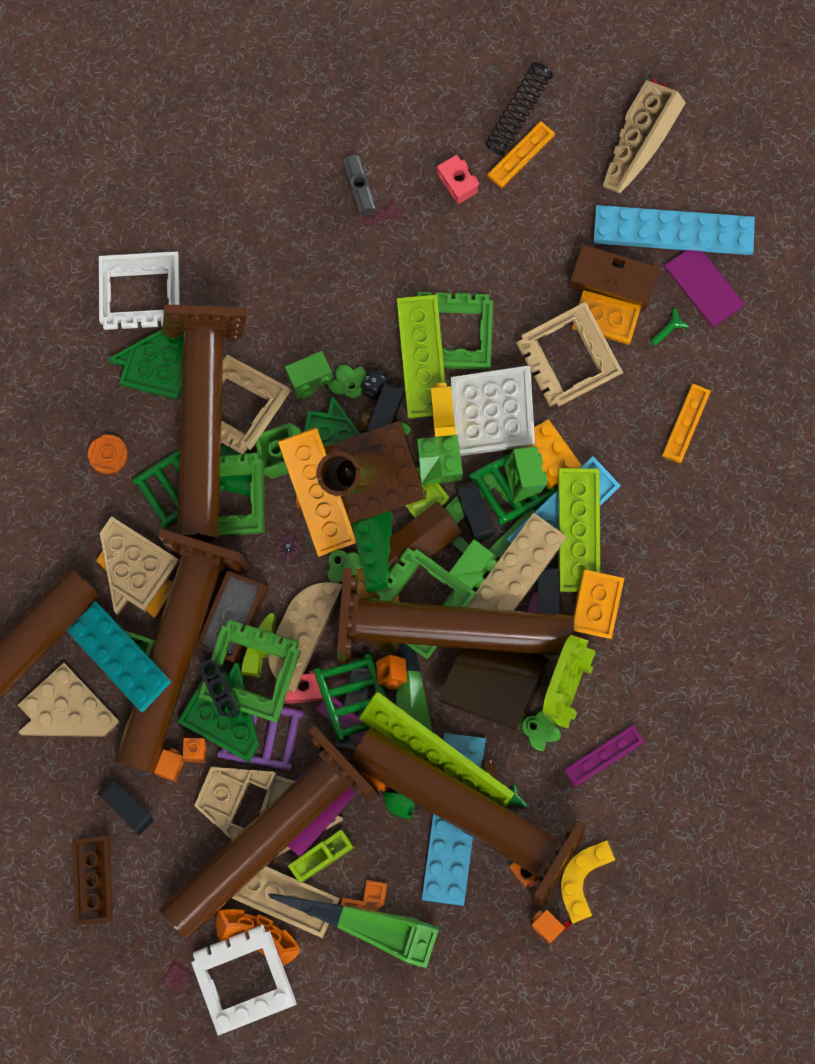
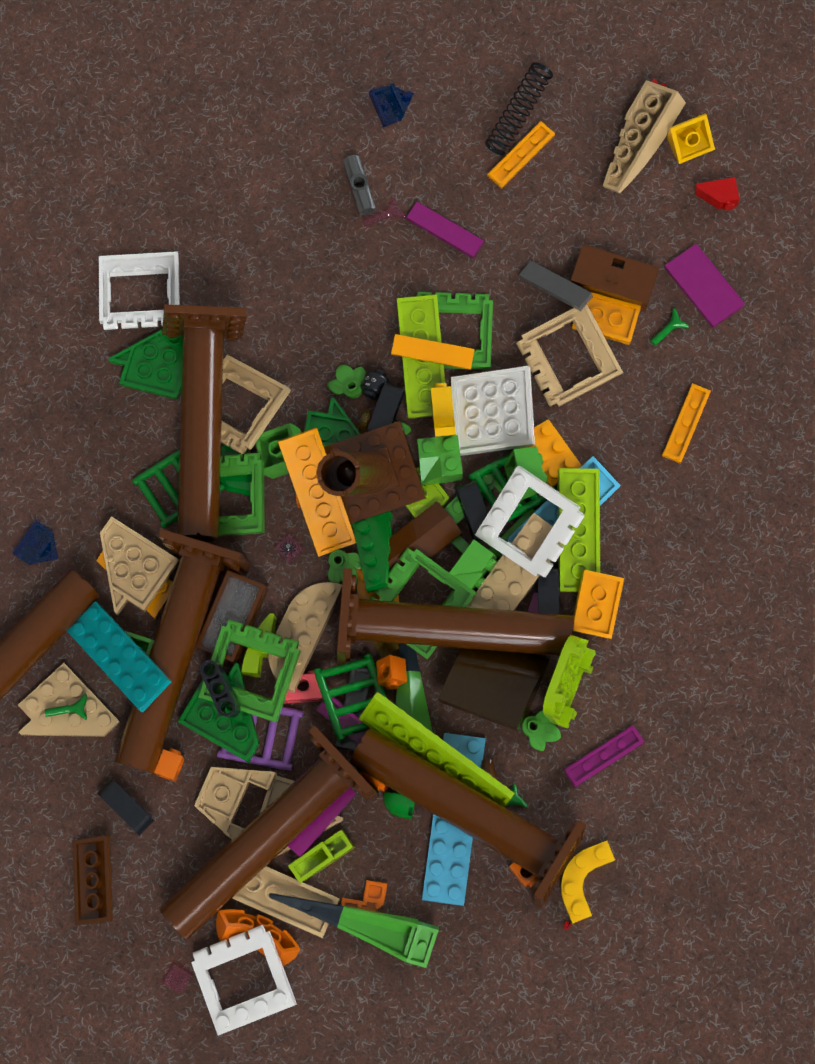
orange tile [88,434,128,474] -> none
orange brick [183,738,207,763] -> none
bright green slope [285,351,333,400] -> none
coral brick [437,155,479,204] -> none
orange brick [531,910,565,945] -> none
medium azure plate [594,205,755,255] -> none
none -> clear blue slope [12,520,58,565]
none -> green piece [45,694,87,720]
none -> clear blue slope [369,83,414,127]
none -> light orange tile [391,334,475,370]
none -> magenta tile [406,202,484,259]
none -> white hinge [475,466,585,577]
none -> dark grey tile [519,261,593,311]
none -> yellow slope [667,114,715,164]
none -> red slope [694,177,740,211]

